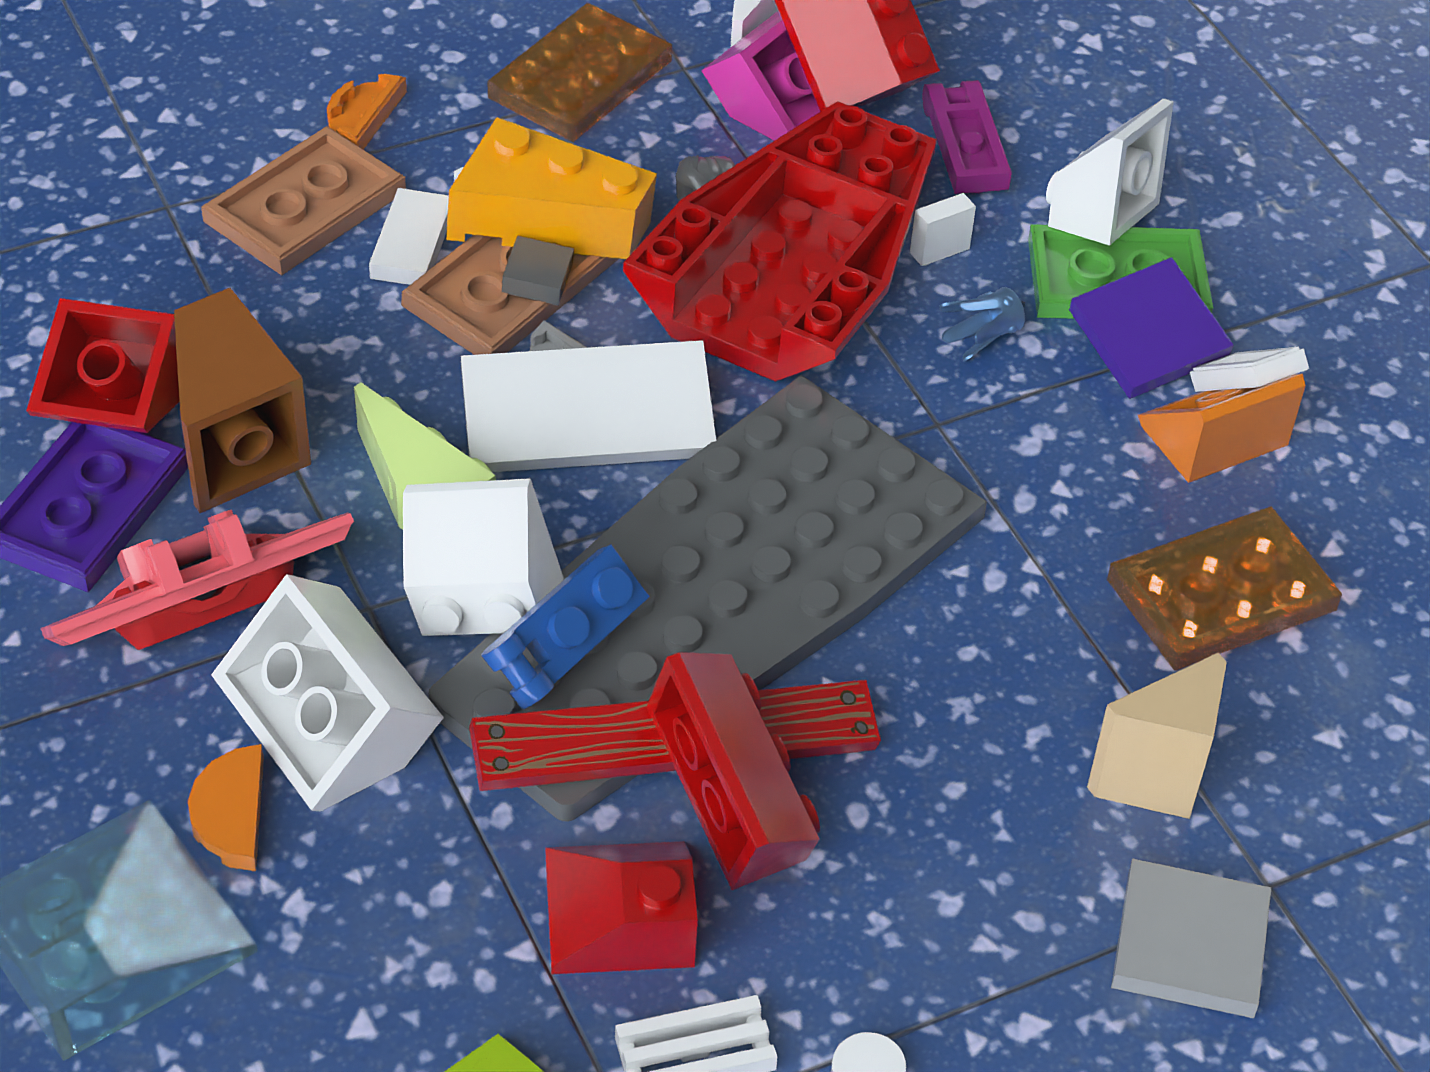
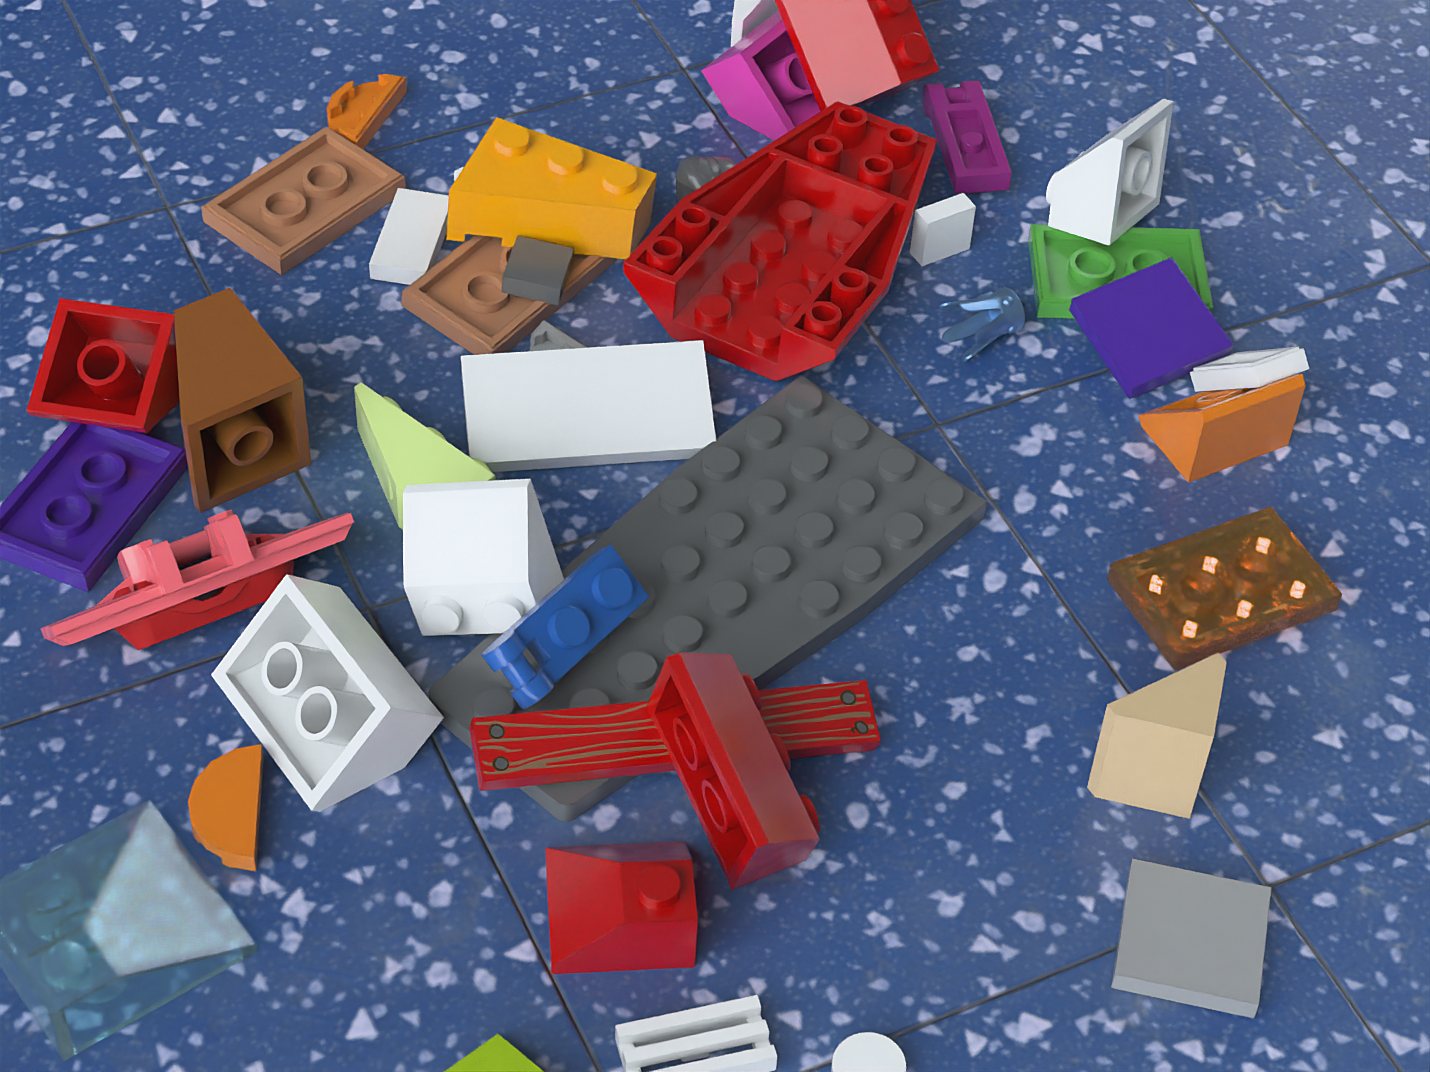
clear orange plate [487,3,672,142] -> none

